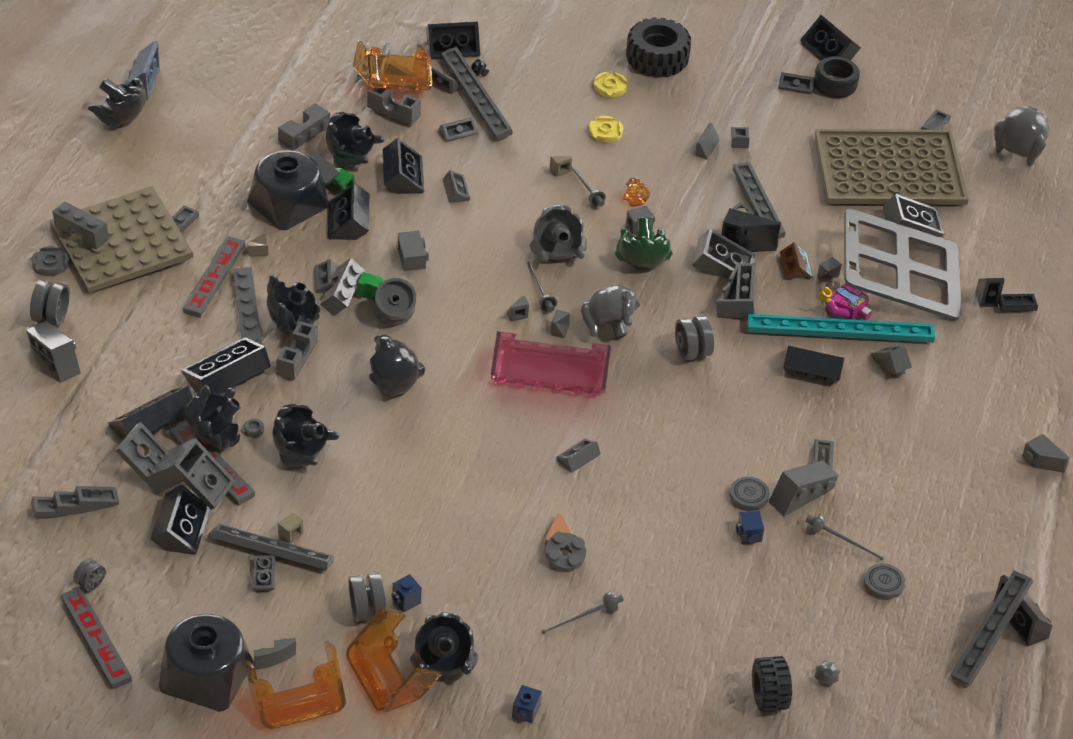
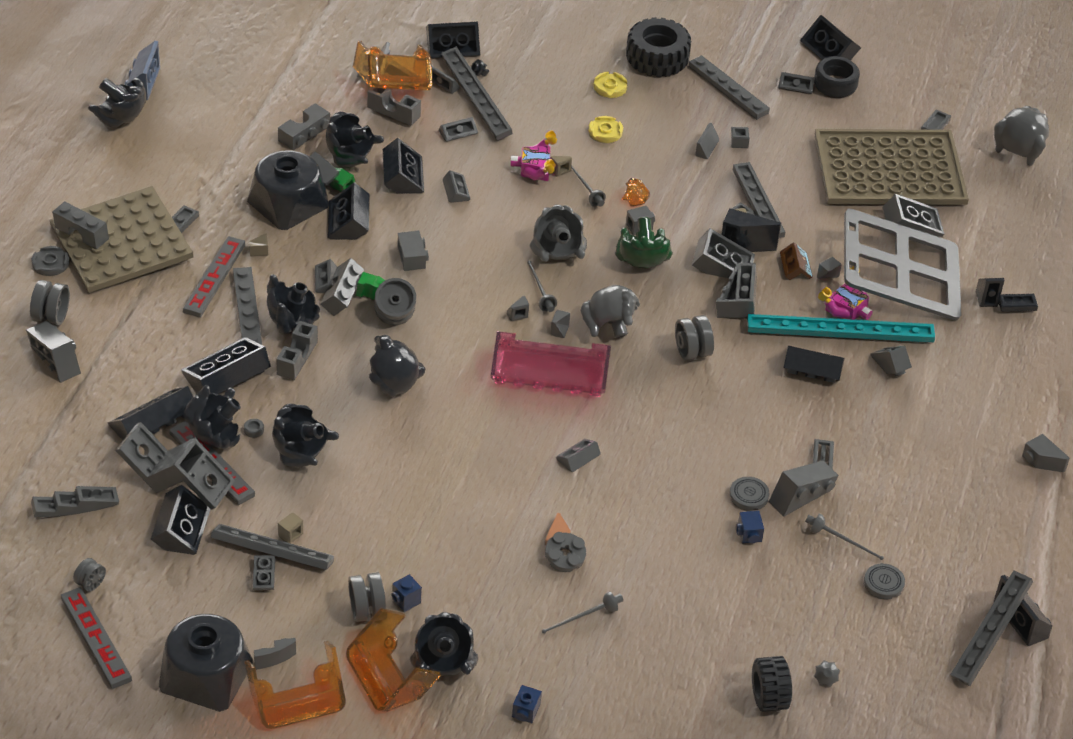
none -> torso [510,130,557,181]
none -> dark grey plate [688,55,770,120]

